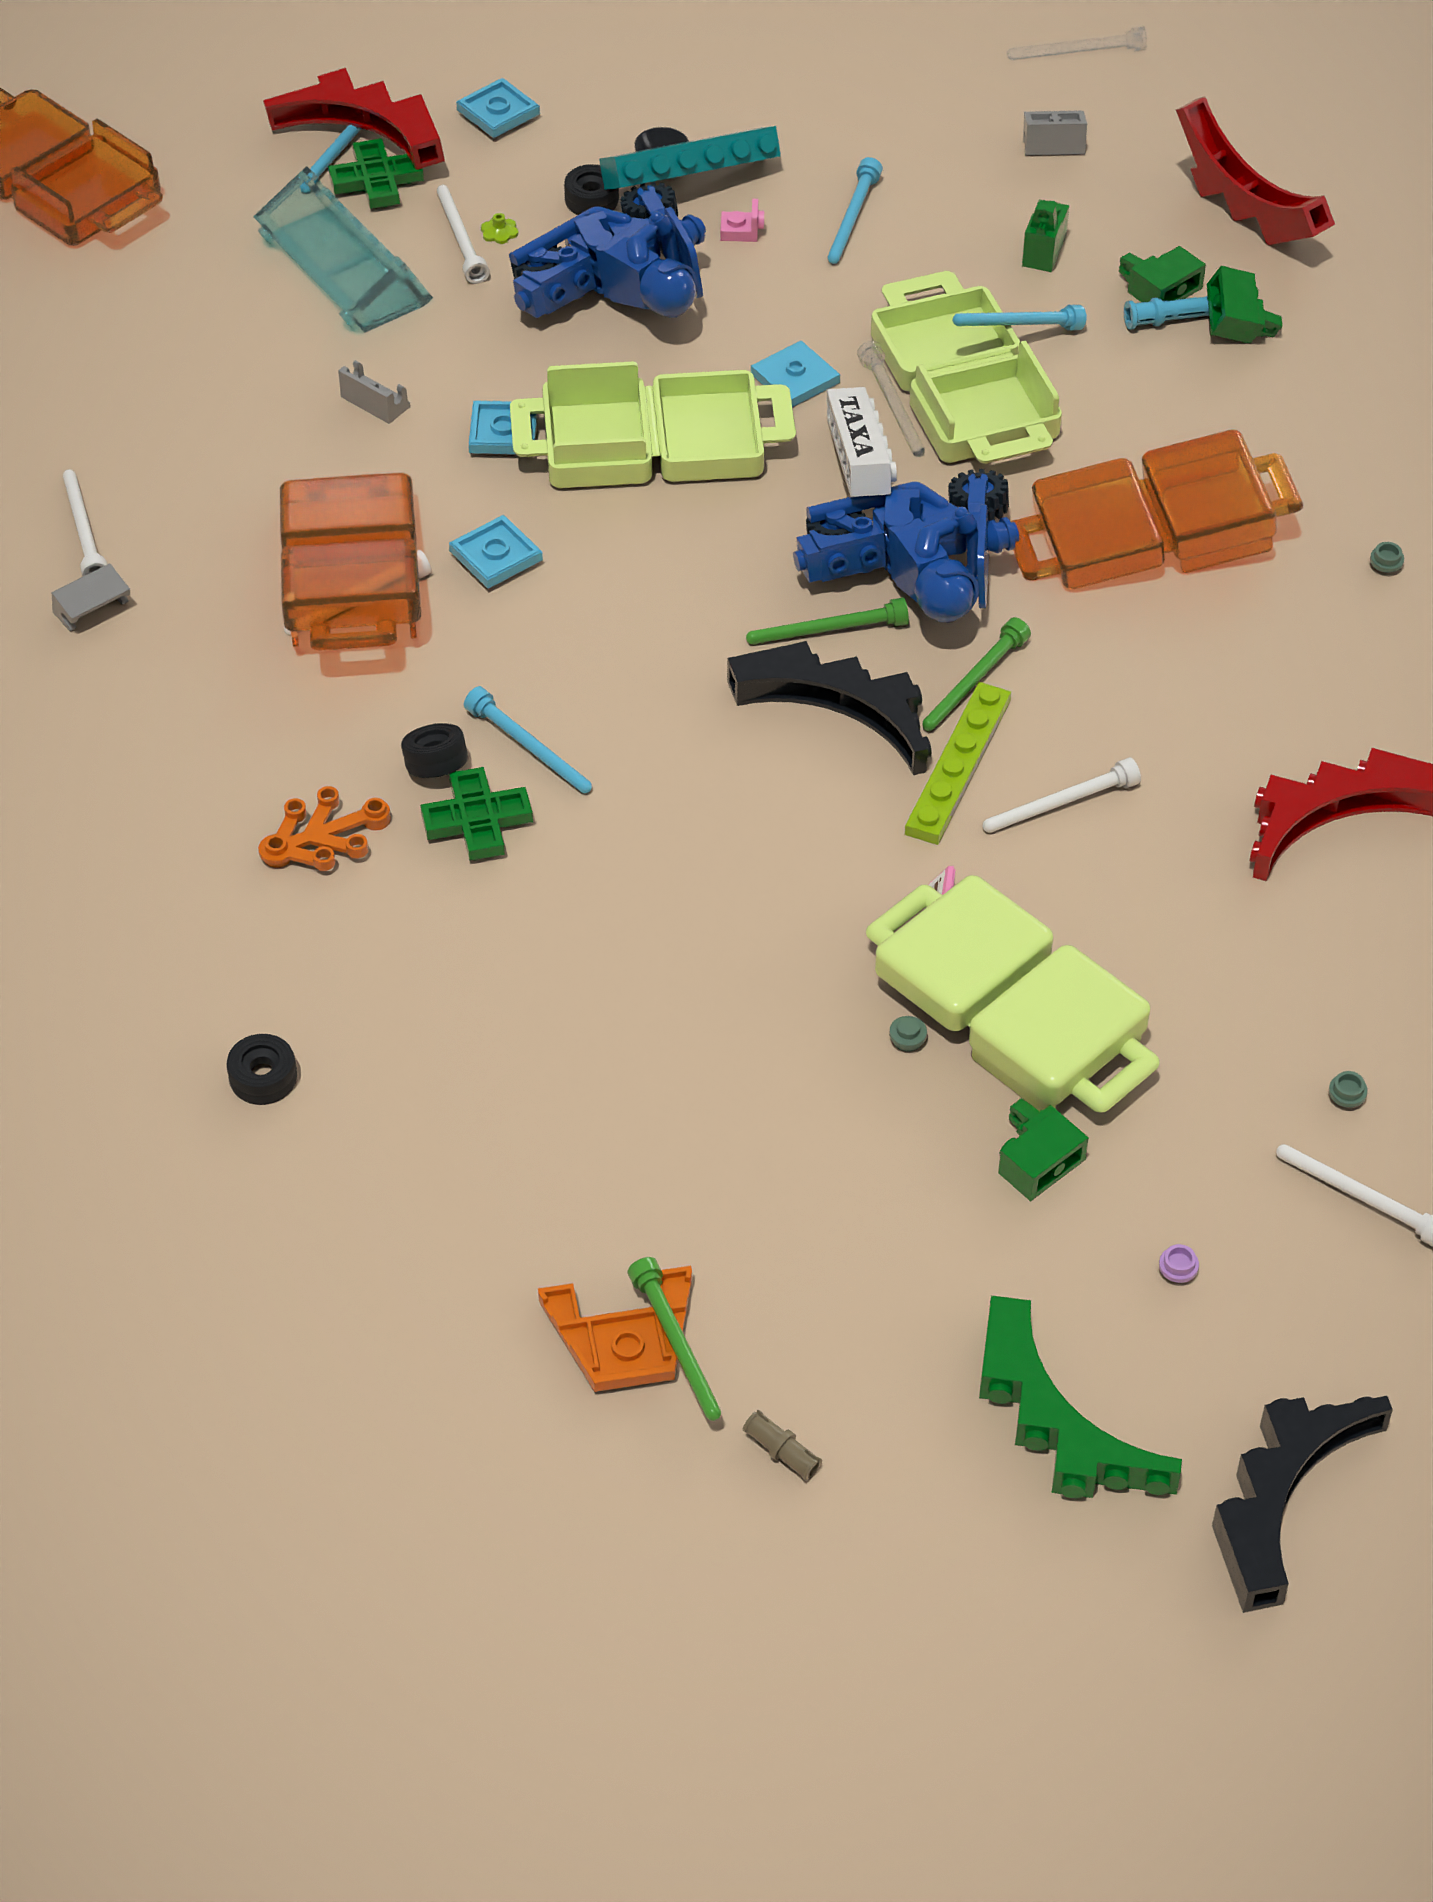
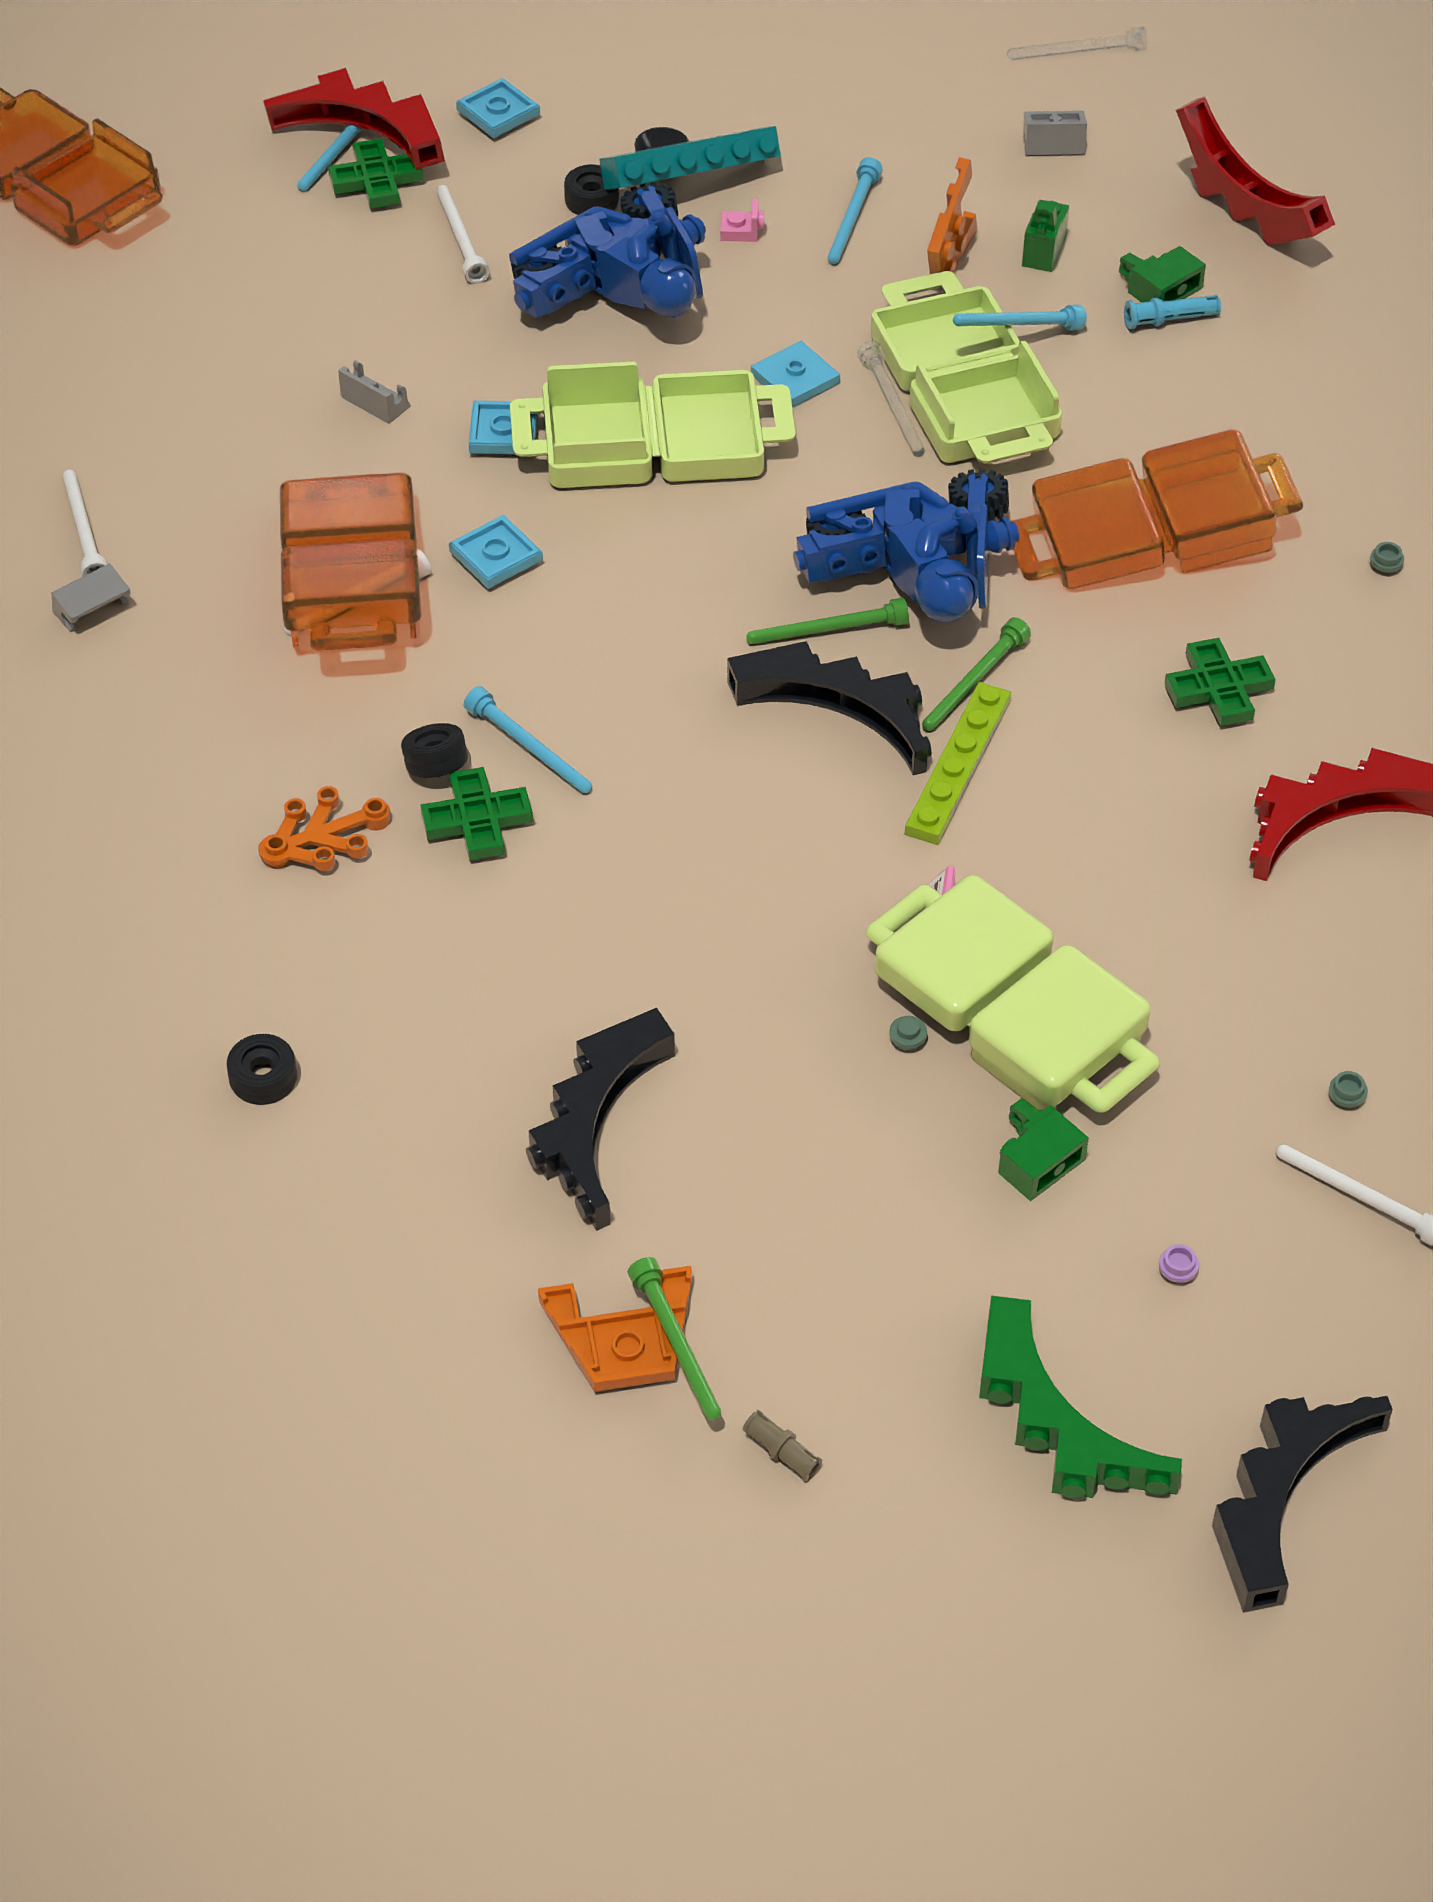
clear light blue windscreen [253,166,433,333] -> none
lime plant [481,213,518,244] -> none
white brick [827,387,897,497] -> none
white piece [982,757,1141,833] -> none
green hinge [1206,266,1283,344] -> none
none -> black arch [526,1007,675,1231]
none -> orange wing [927,157,977,274]
none -> green plate [1164,637,1276,726]

